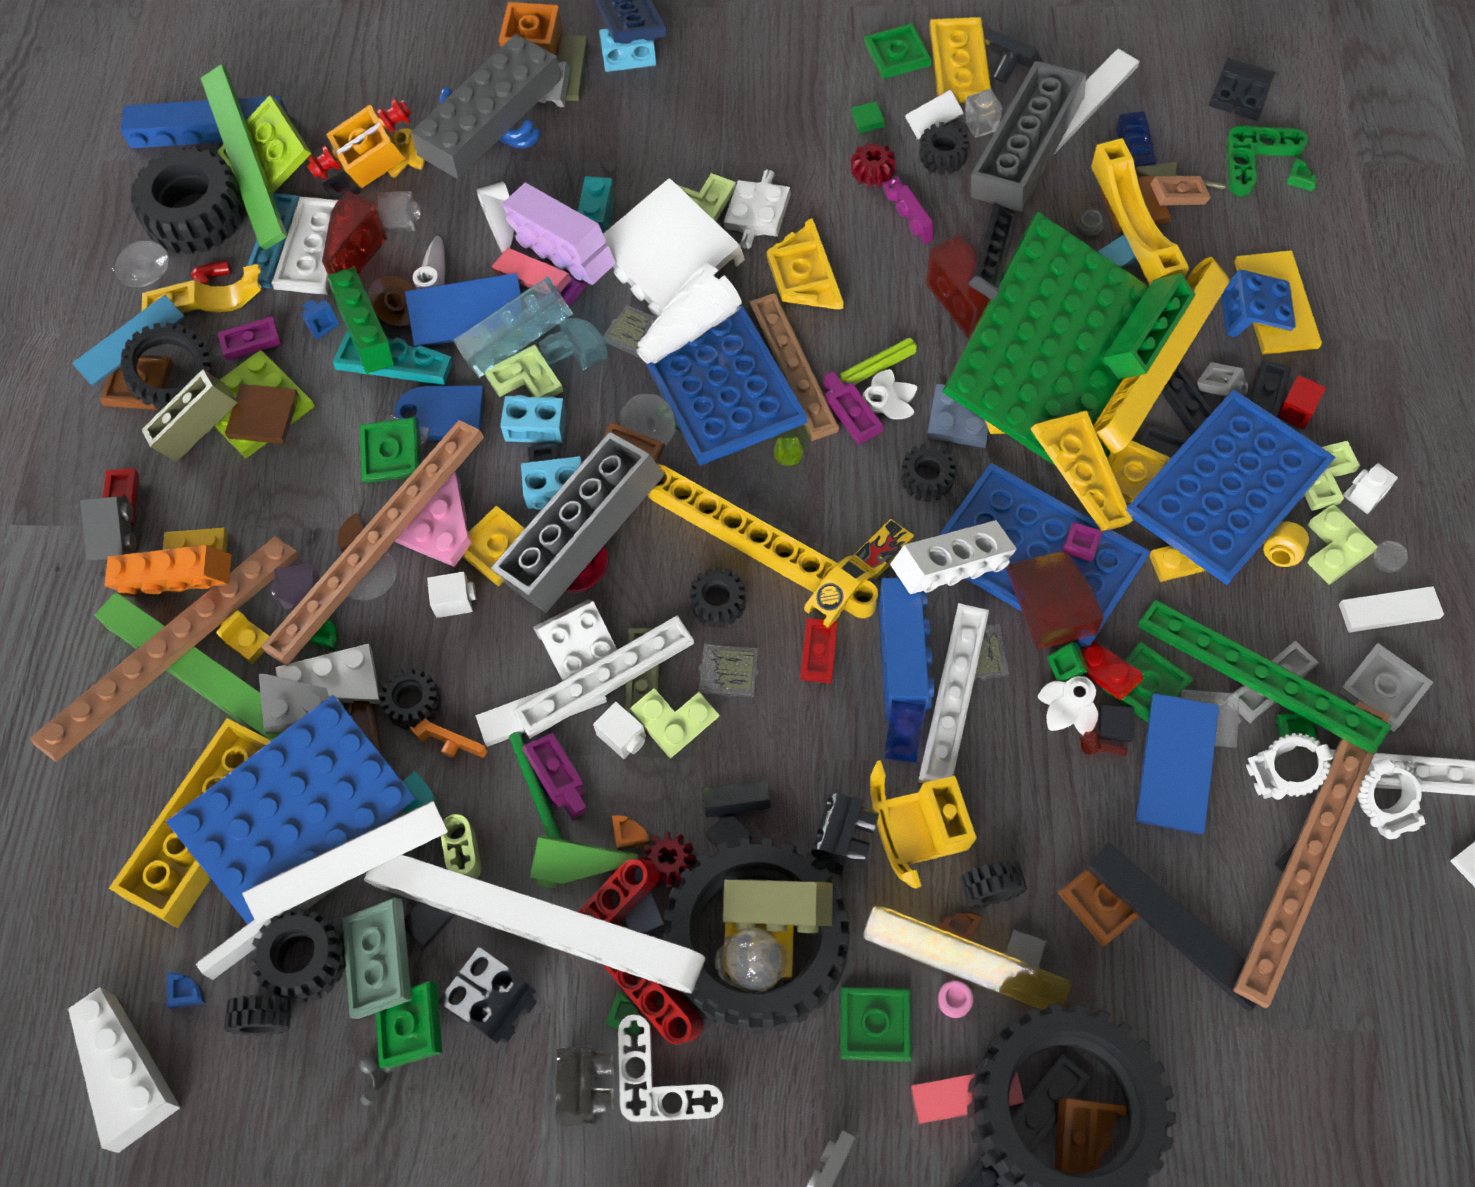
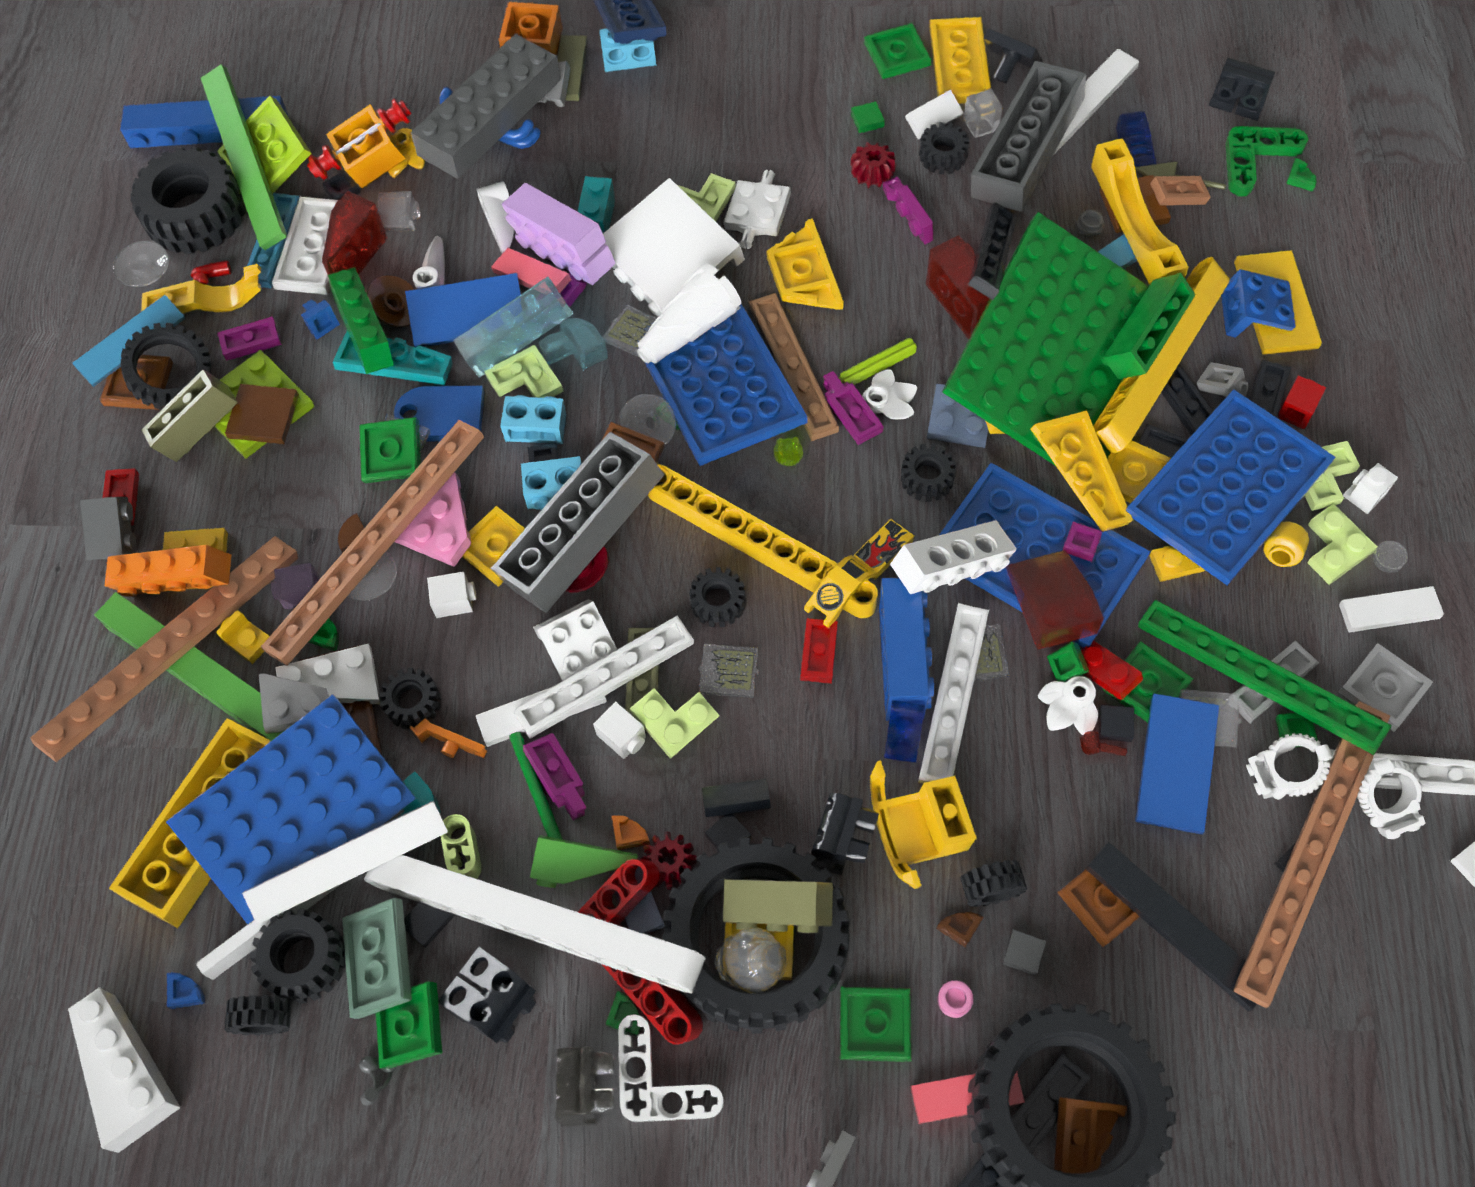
clear yellow tile [863,904,1072,1010] -> none

